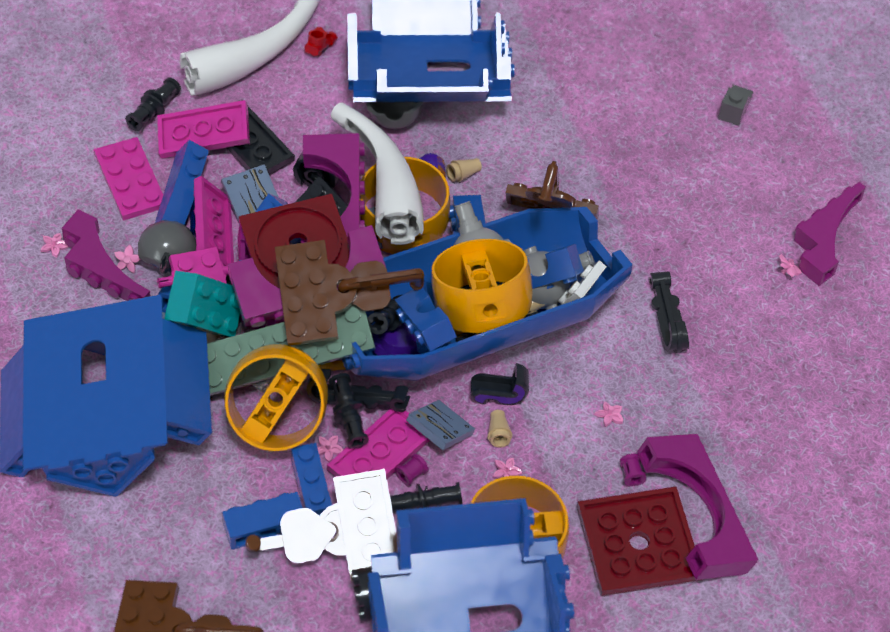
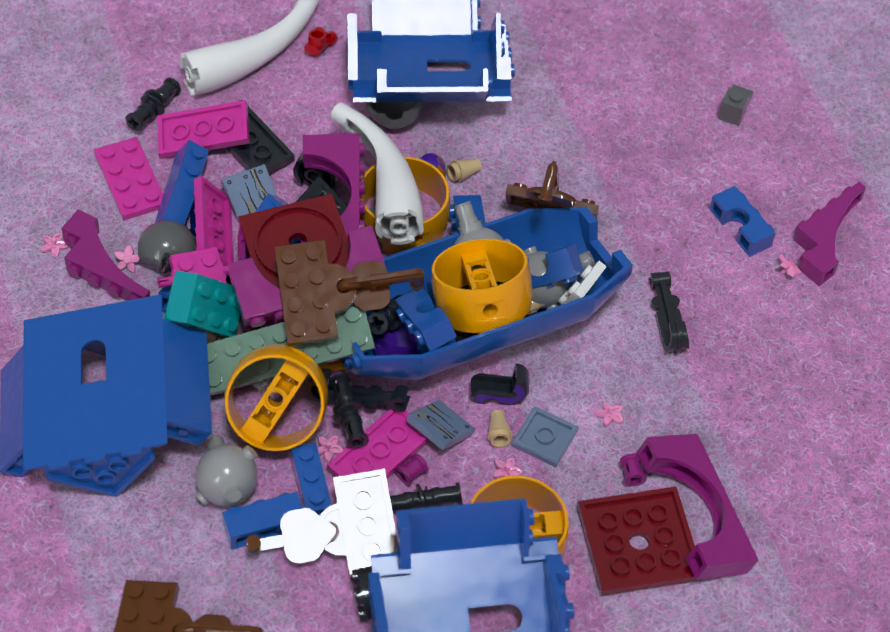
none -> light grey piece [195,435,258,506]
none -> sand blue tile [511,406,579,468]
none -> blue arch [709,186,776,257]

